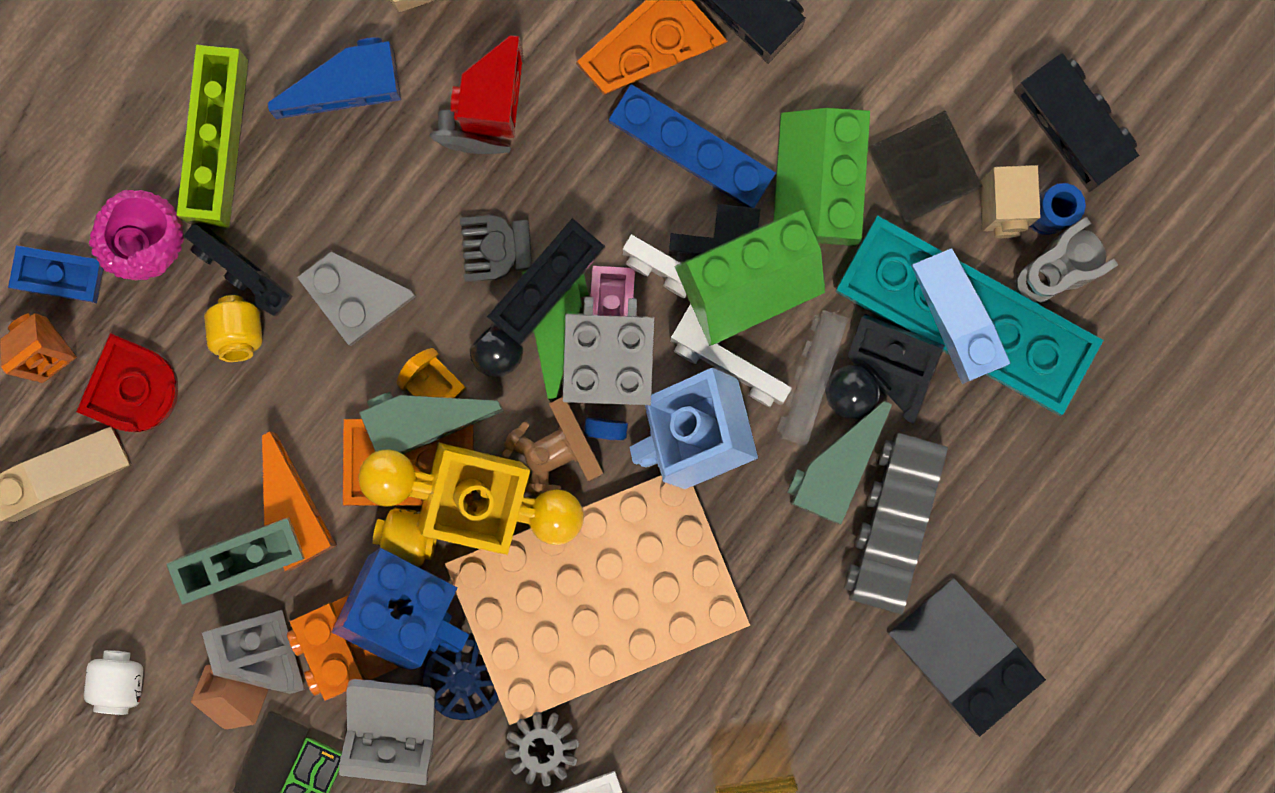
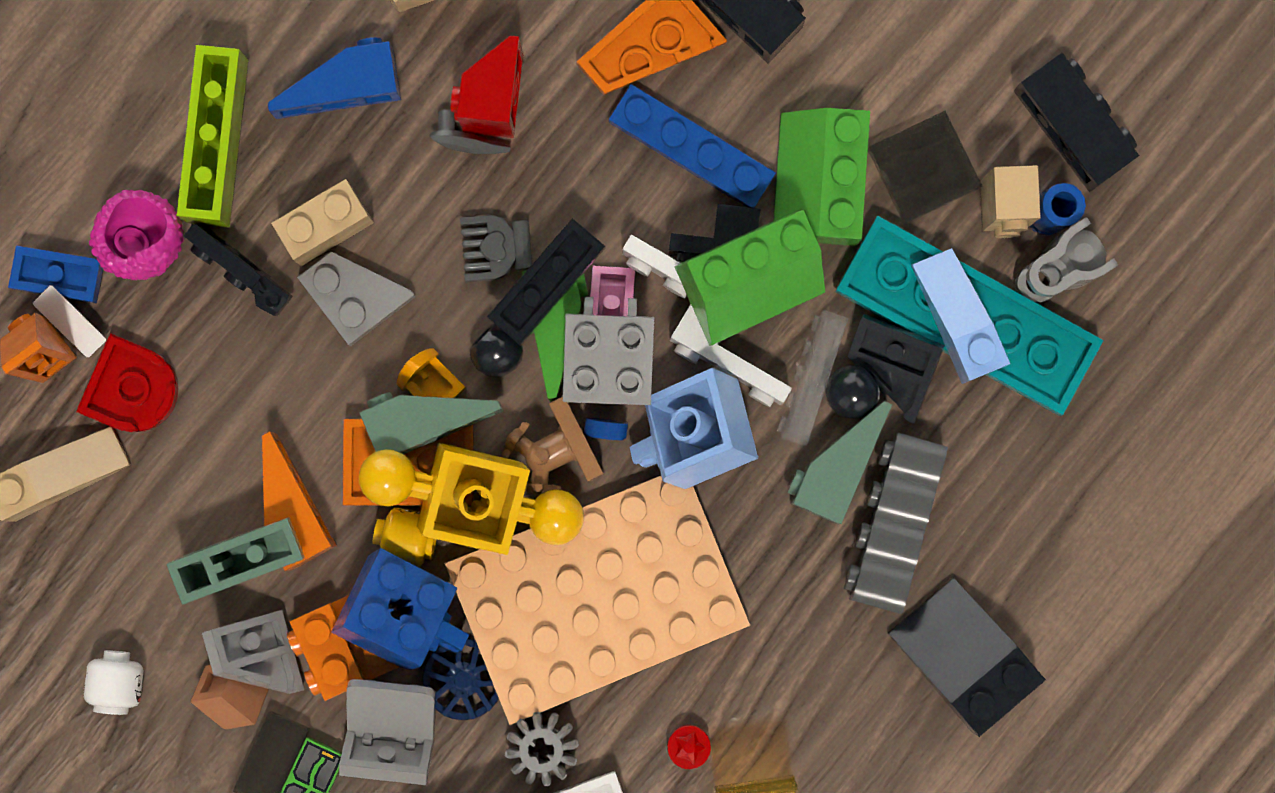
yellow head [204,295,263,362] -> none
none -> white sticker [33,285,106,357]
none -> tan brick [271,179,374,266]
none -> red tile [667,724,711,769]

